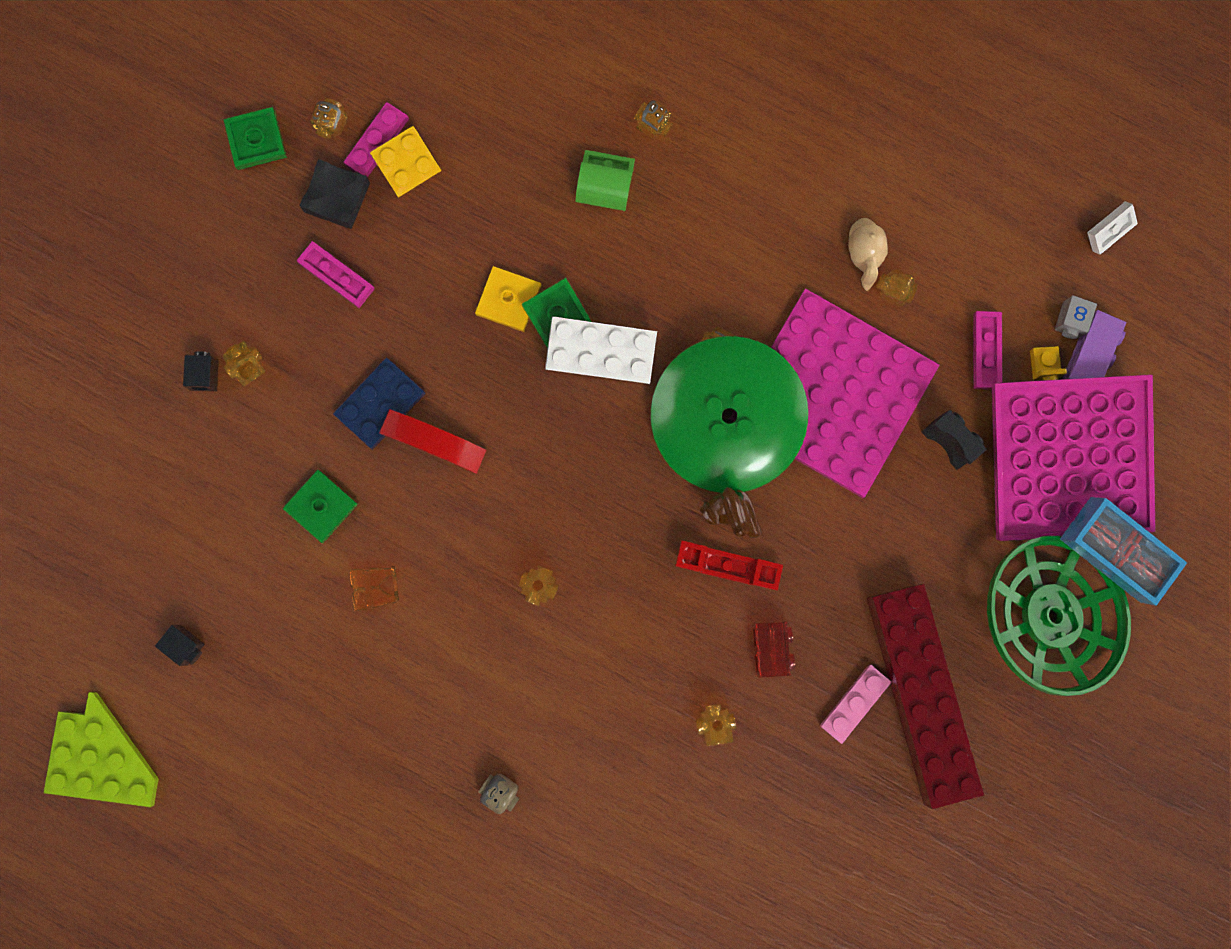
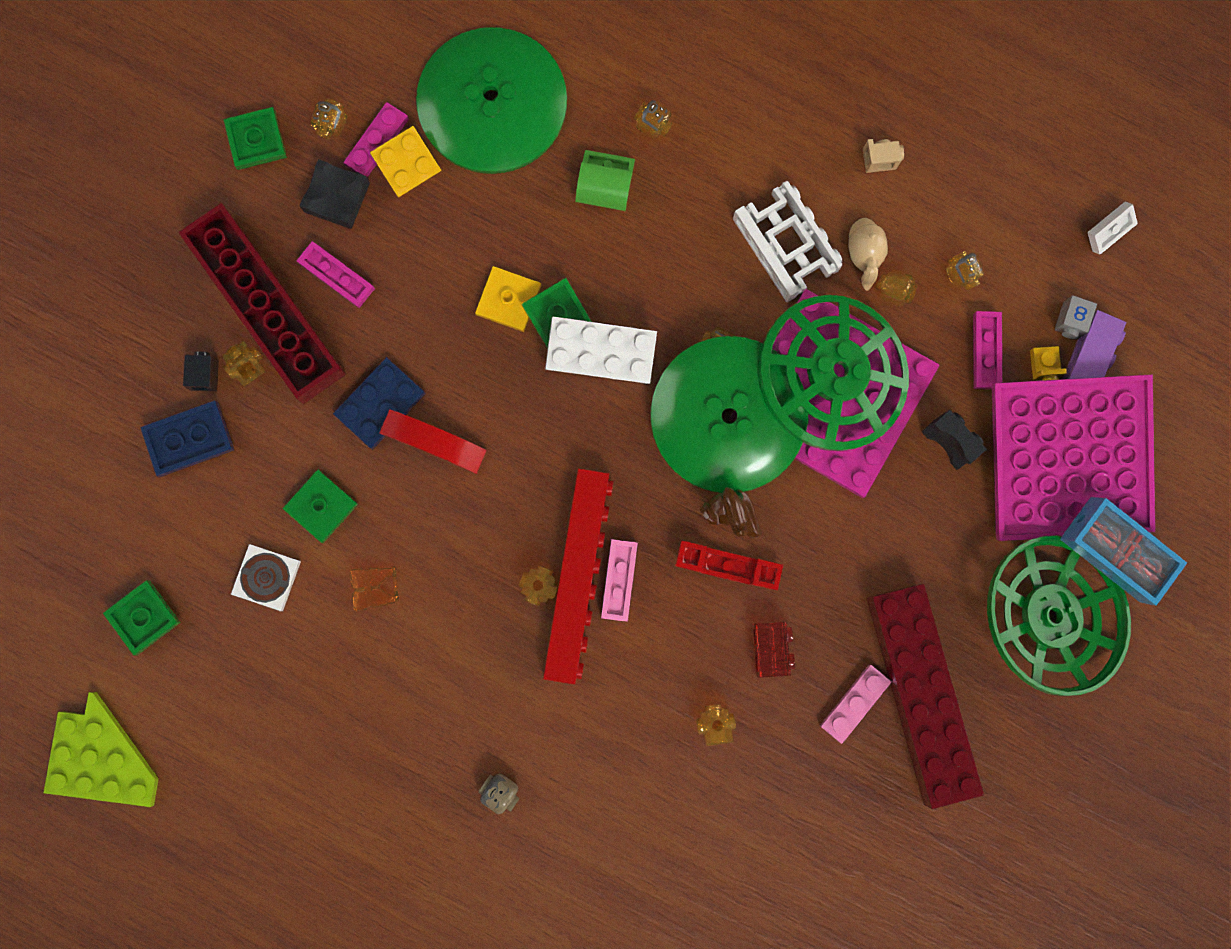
black brick [155,625,205,666] -> none
none -> green plate [103,580,181,656]
none -> dark blue plate [140,401,234,477]
none -> dark red brick [178,203,346,404]
none -> tile [231,544,301,611]
none -> green dish [416,27,567,174]
none -> red brick [543,468,614,685]
none -> bright pink plate [601,539,638,622]
none -> white fence [733,181,842,303]
none -> green dish [758,295,909,451]
none -> tan brick [863,139,904,173]
none -> clear yellow head [945,251,985,291]

